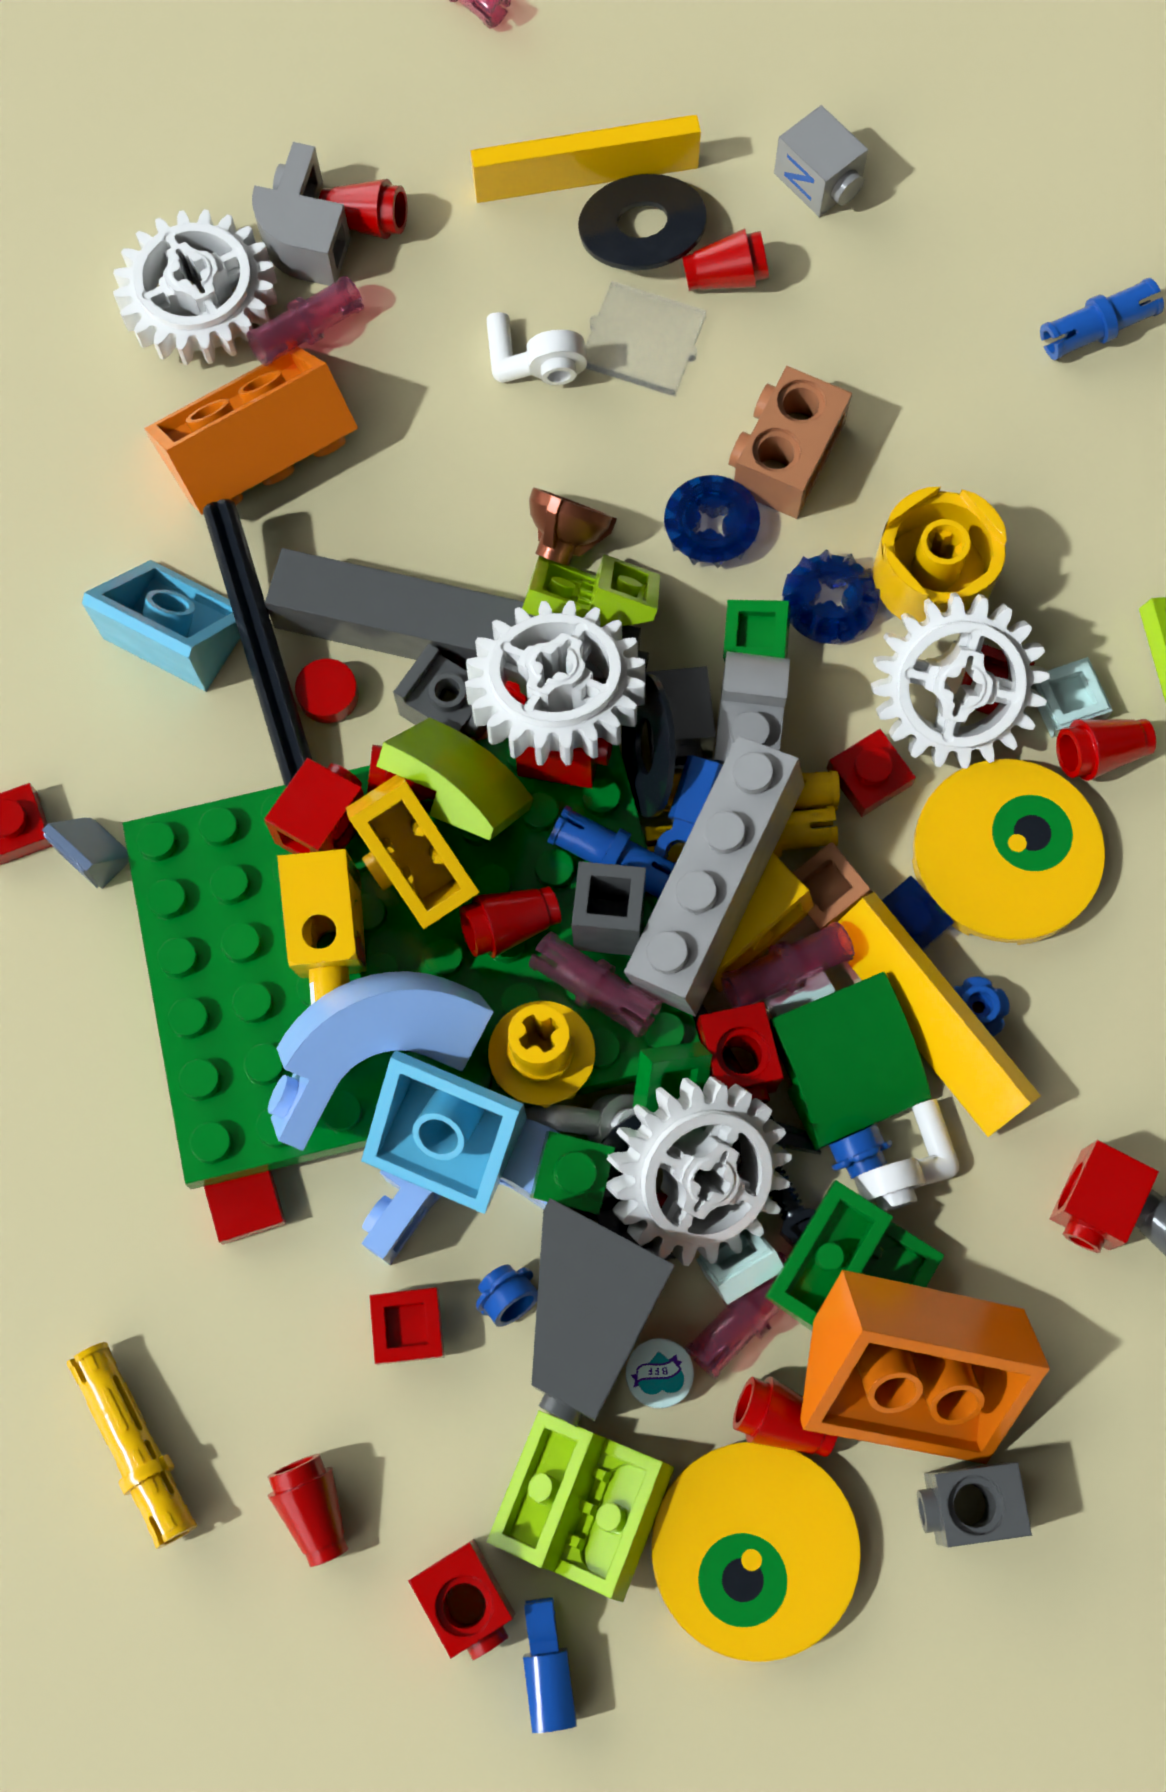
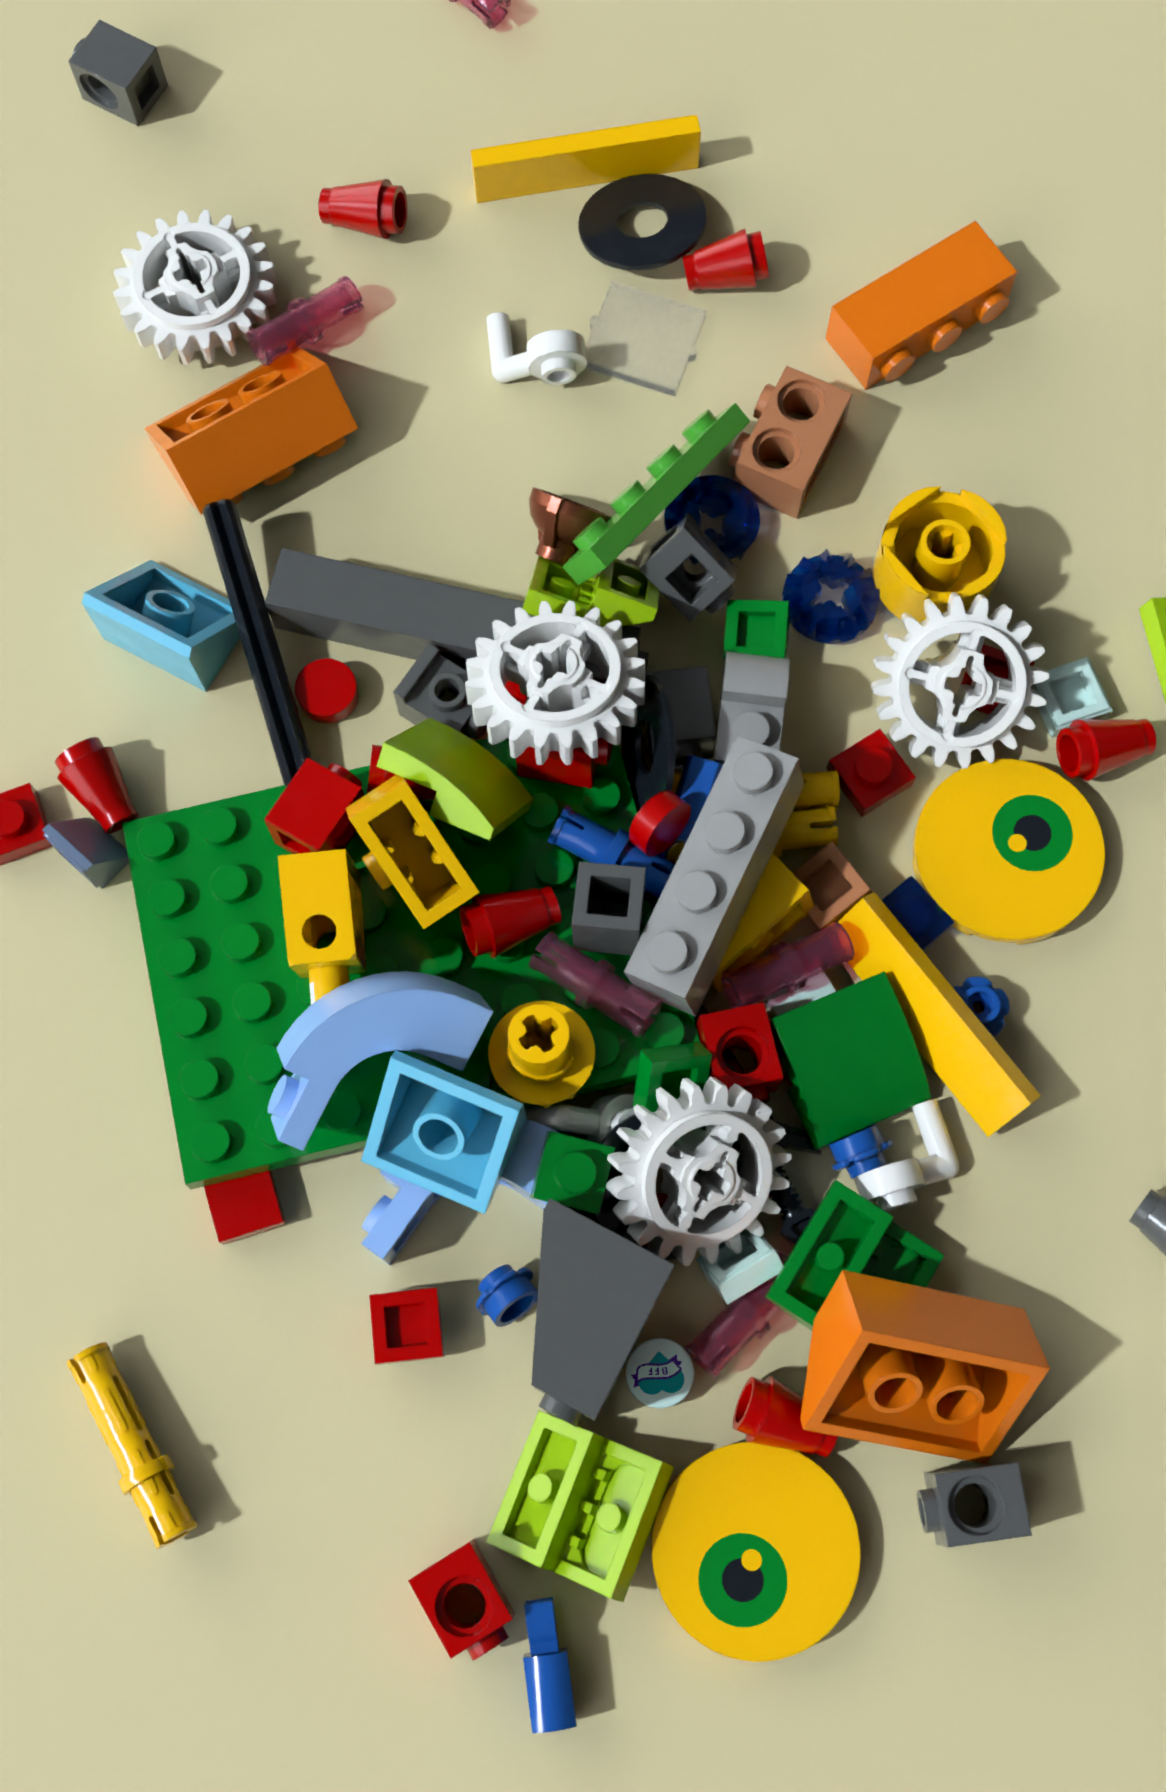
light grey brick [252,142,351,287] -> none
red cone [267,1454,349,1567] -> none
light grey brick [774,105,868,217] -> none
blue pin [1040,278,1164,360] -> none
red brick [1049,1140,1159,1253] -> none
none -> red cone [55,737,139,834]
none -> dark grey brick [68,19,168,126]
none -> bright green plate [562,403,751,585]
none -> red tile [629,790,691,857]
none -> dark grey brick [639,512,738,622]
none -> orange brick [825,221,1018,390]

